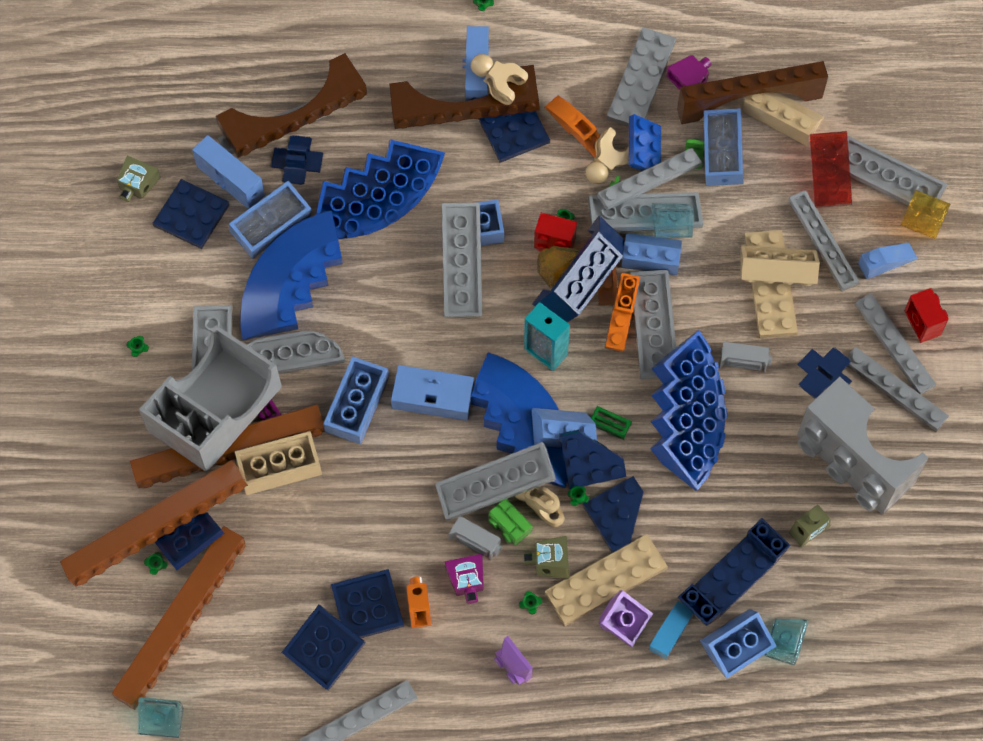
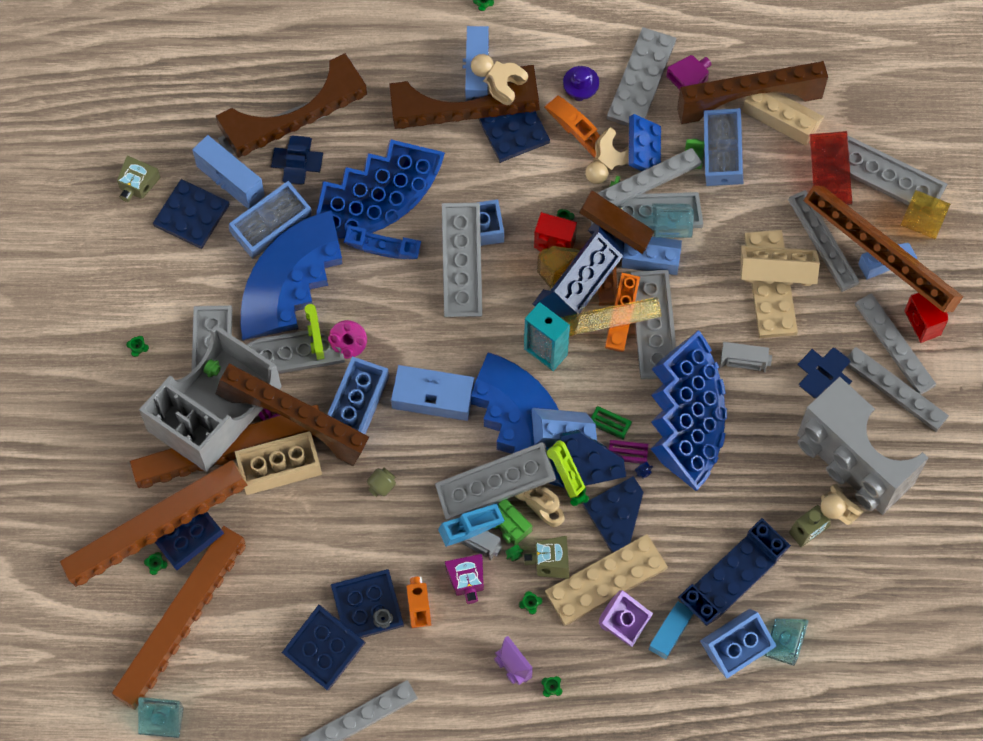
none -> bright green plate [204,359,221,378]
none -> reddish brown arch [215,363,369,466]
none -> lime plate [305,304,325,360]
none -> dark pink plate [328,320,367,359]
none -> blue slope [344,225,421,259]
none -> olive head [367,468,396,497]
none -> dark grey plate [373,609,393,628]
none -> dark azure slope [438,504,505,547]
none -> green plate [505,545,524,562]
none -> green plate [541,676,563,697]
none -> lime plate [547,440,586,498]
none -> clear yellow tile [560,297,662,336]
none -> dark purple plate [563,66,599,101]
none -> reddish brown tile [579,190,654,254]
none -> magenta tile [609,440,649,464]
none -> clear blue plate [635,462,653,479]
none -> dark orange brick [803,185,964,312]
none -> tan piece [821,484,864,525]

